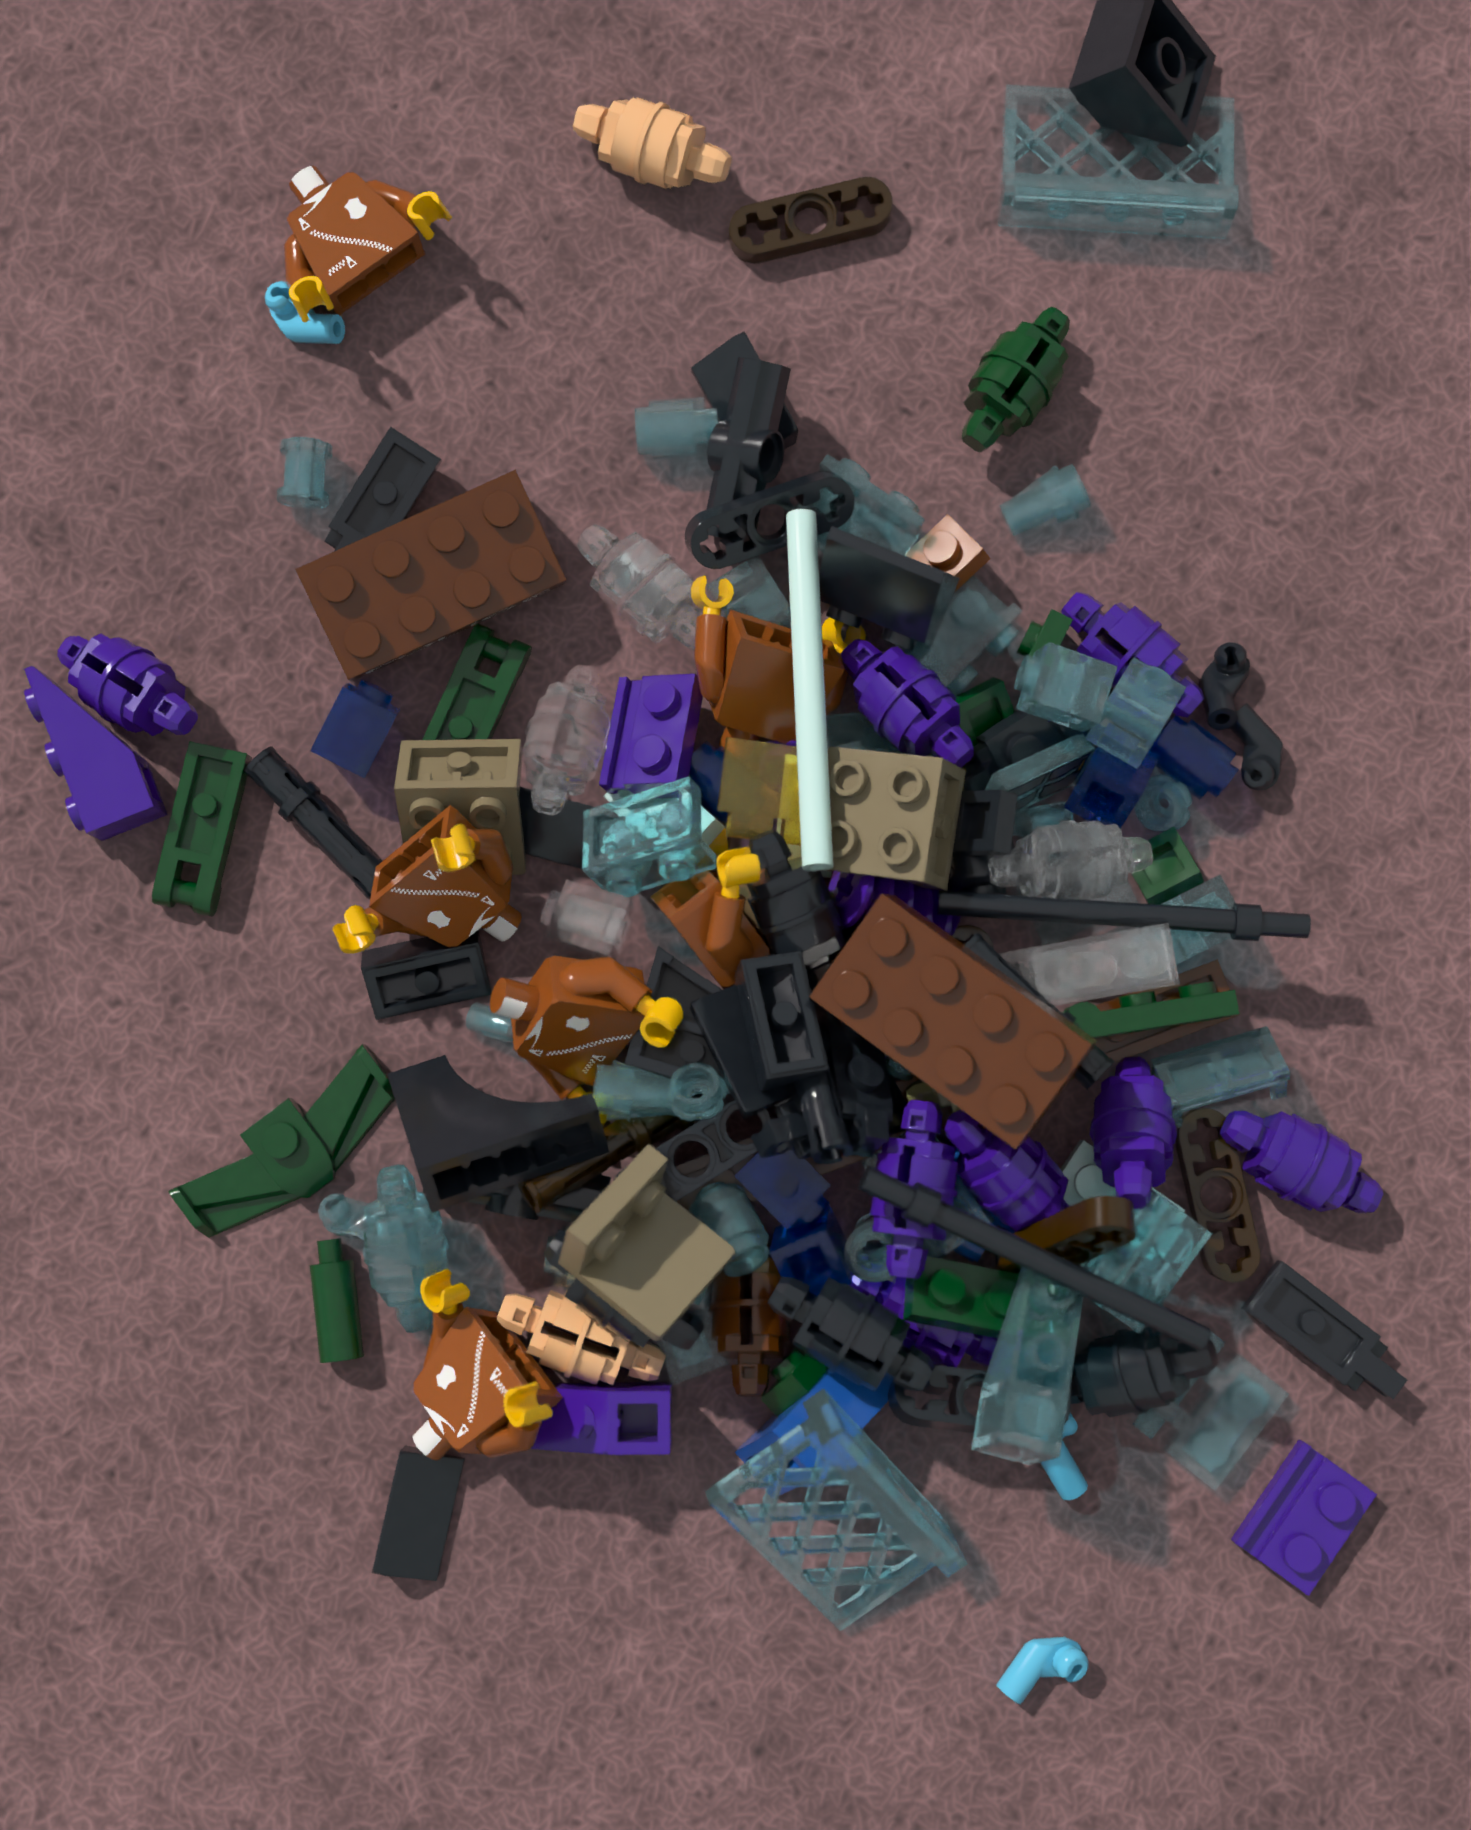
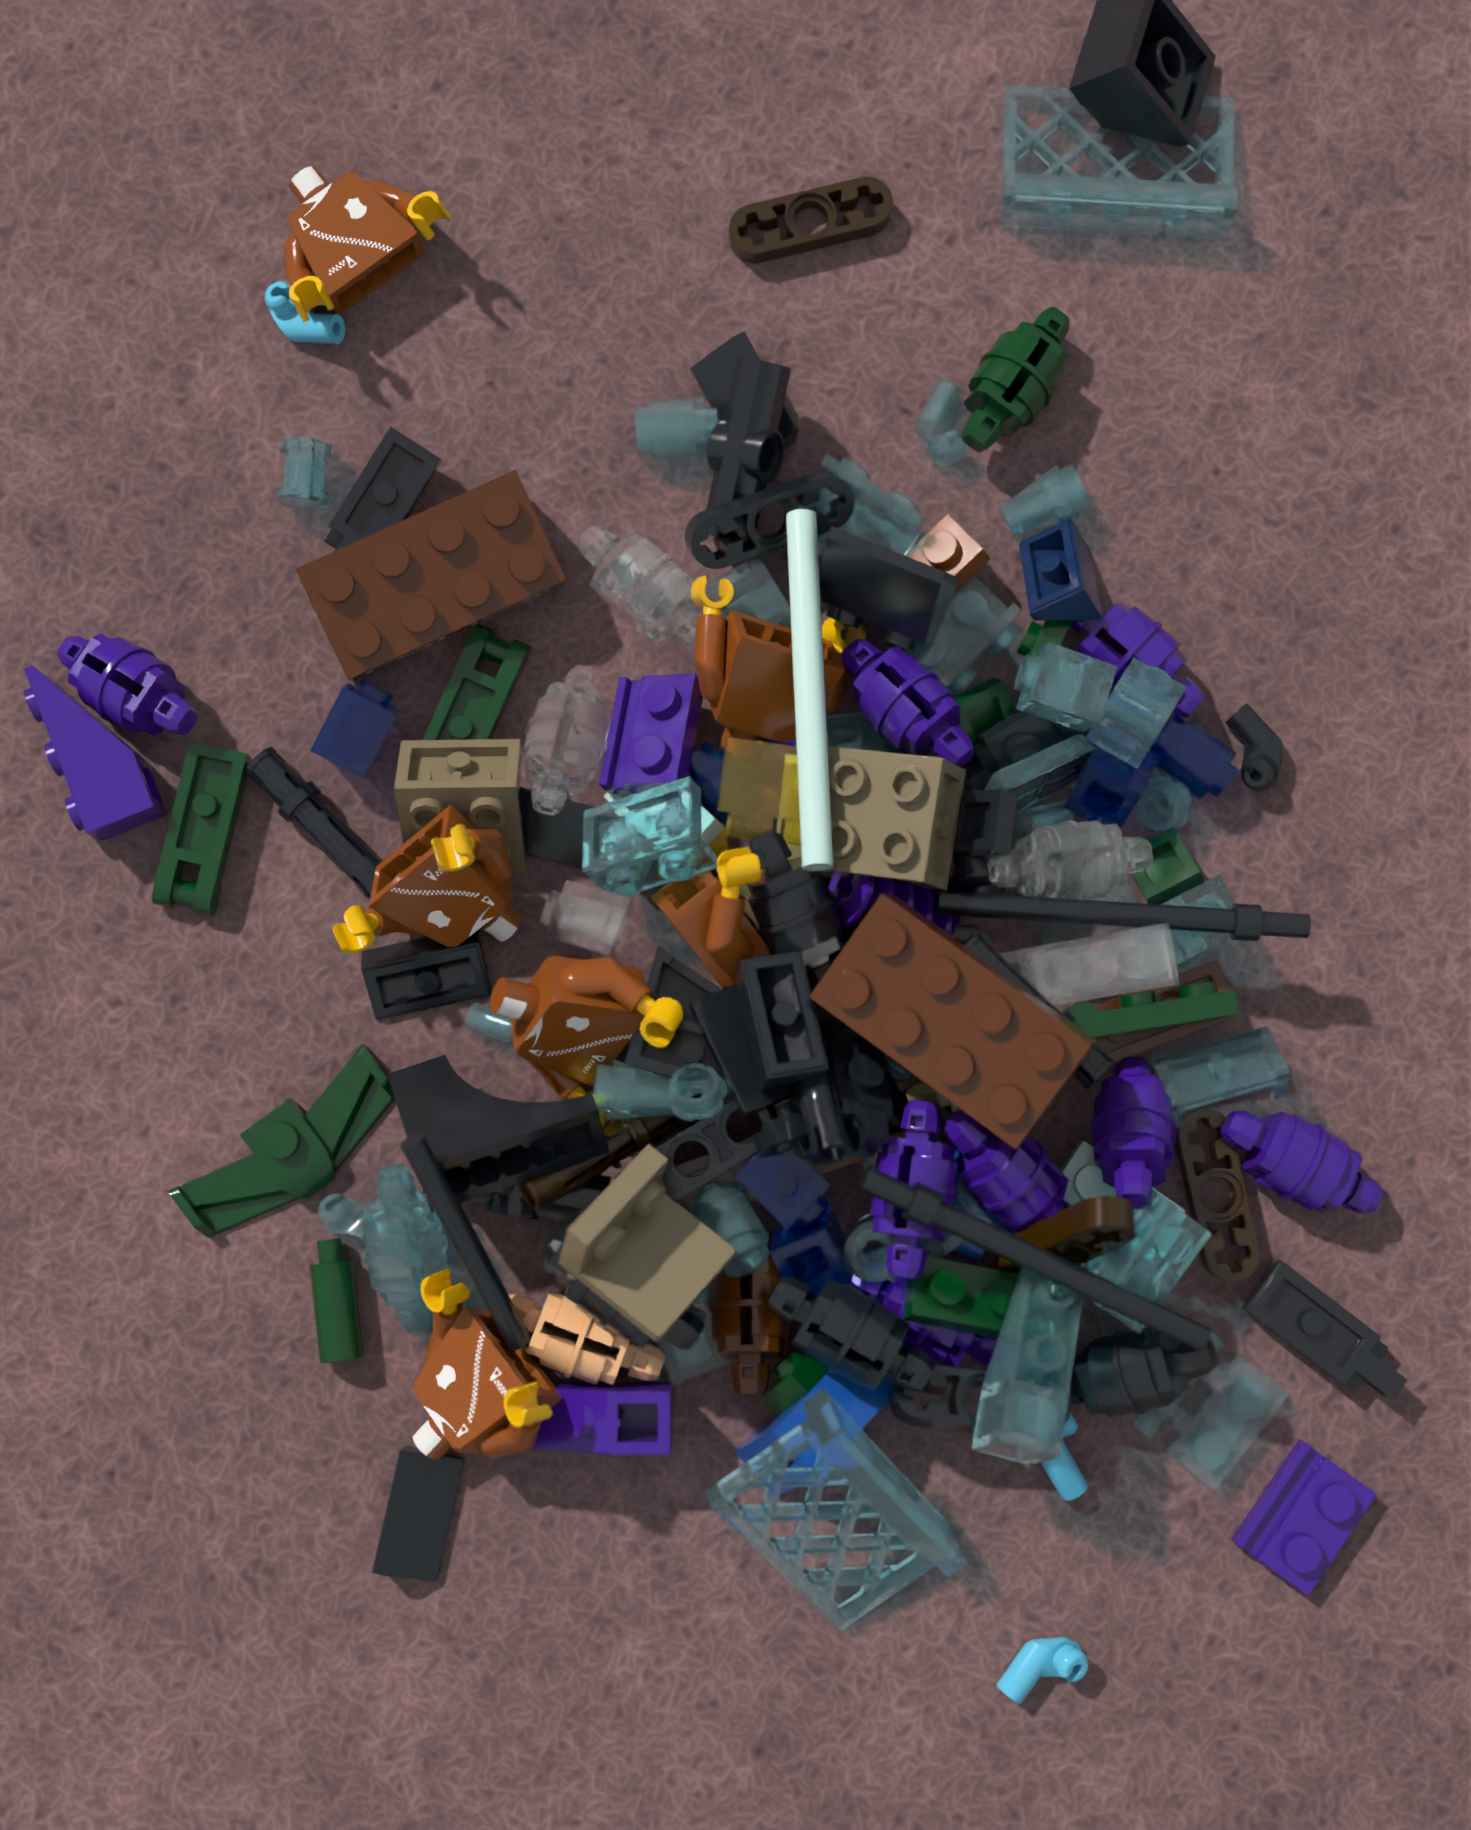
light nougat piece [573,97,732,189] -> none
black arm [1200,642,1250,730] -> none
none -> black bar [400,1134,531,1350]
none -> clear light blue arm [915,379,967,466]
none -> dark blue slope [1019,519,1103,621]

